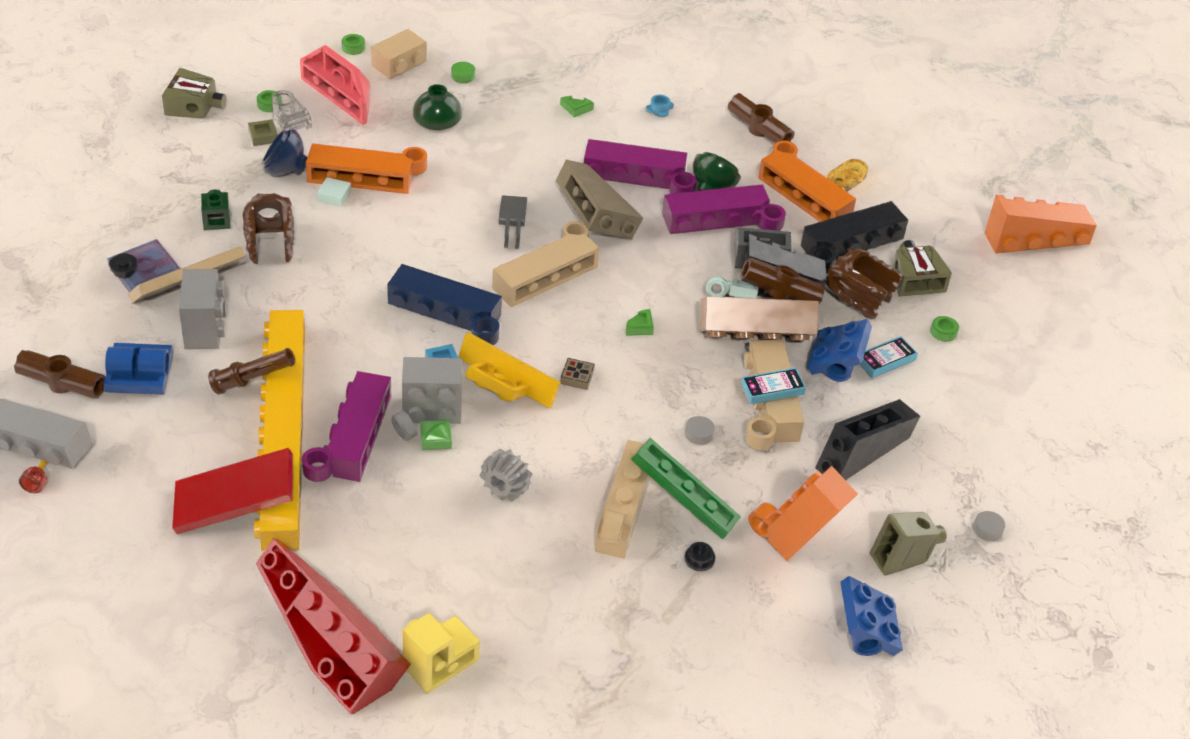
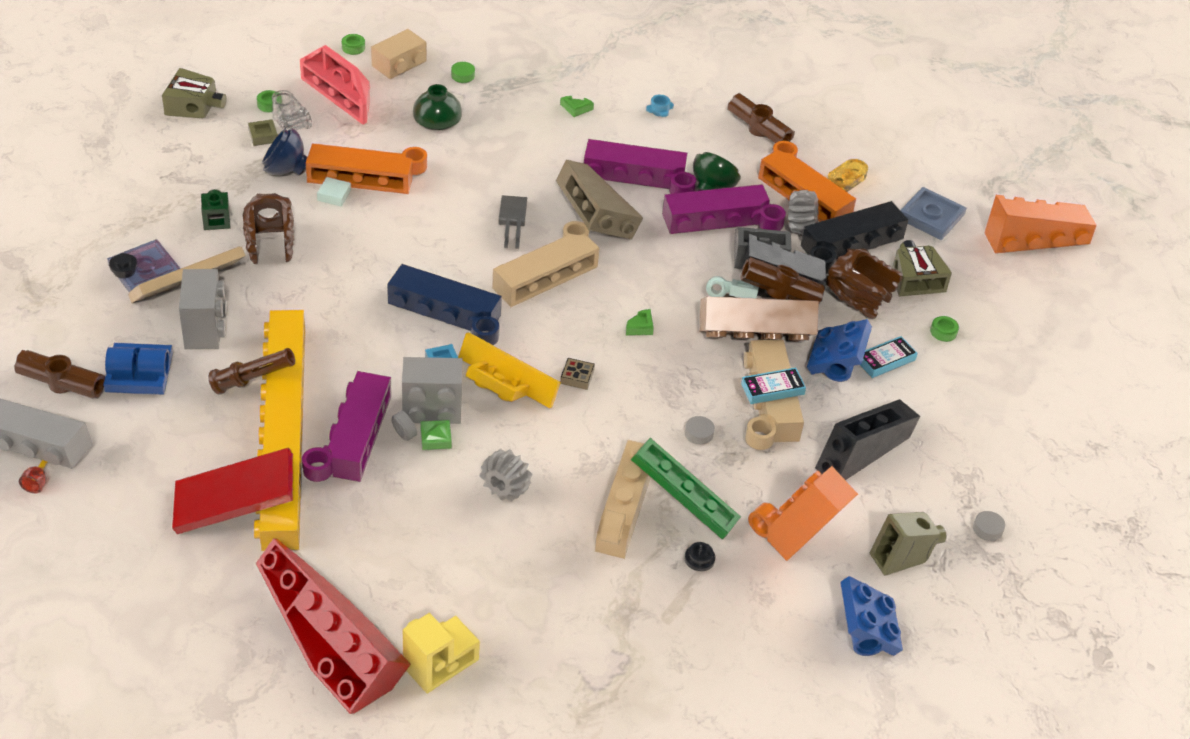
none -> light grey gear [788,190,819,234]
none -> sand blue tile [900,187,967,240]

